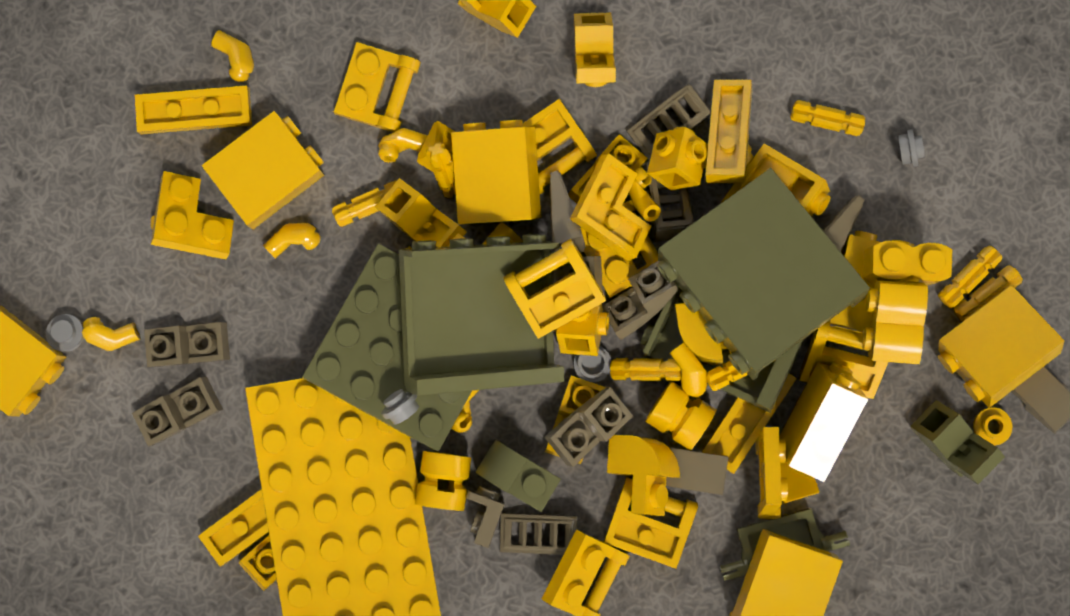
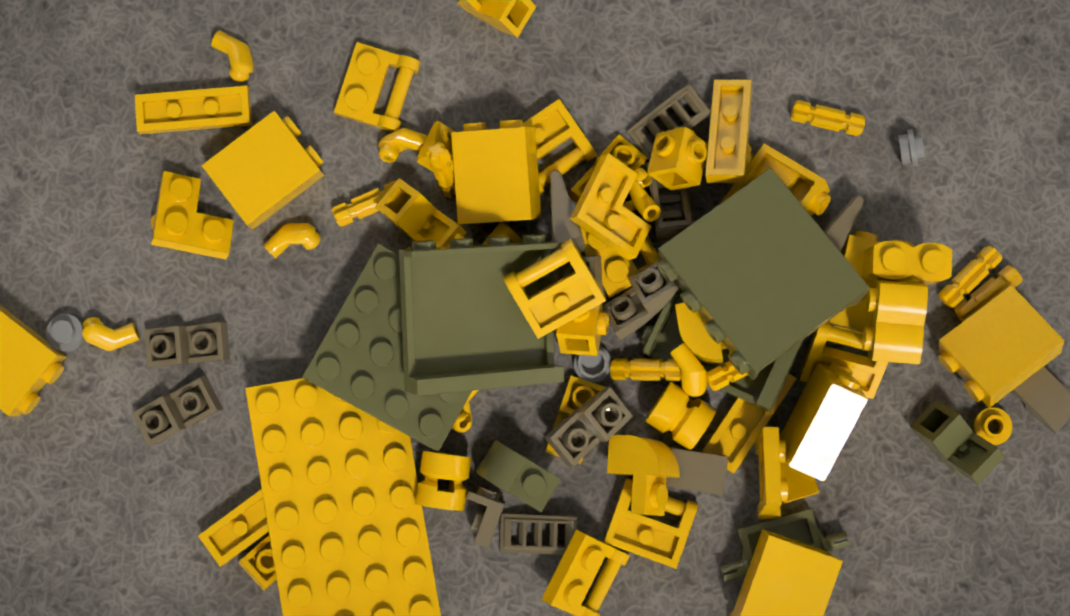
light grey plate [381,389,419,425] -> none
yellow brick [574,12,616,87] -> none

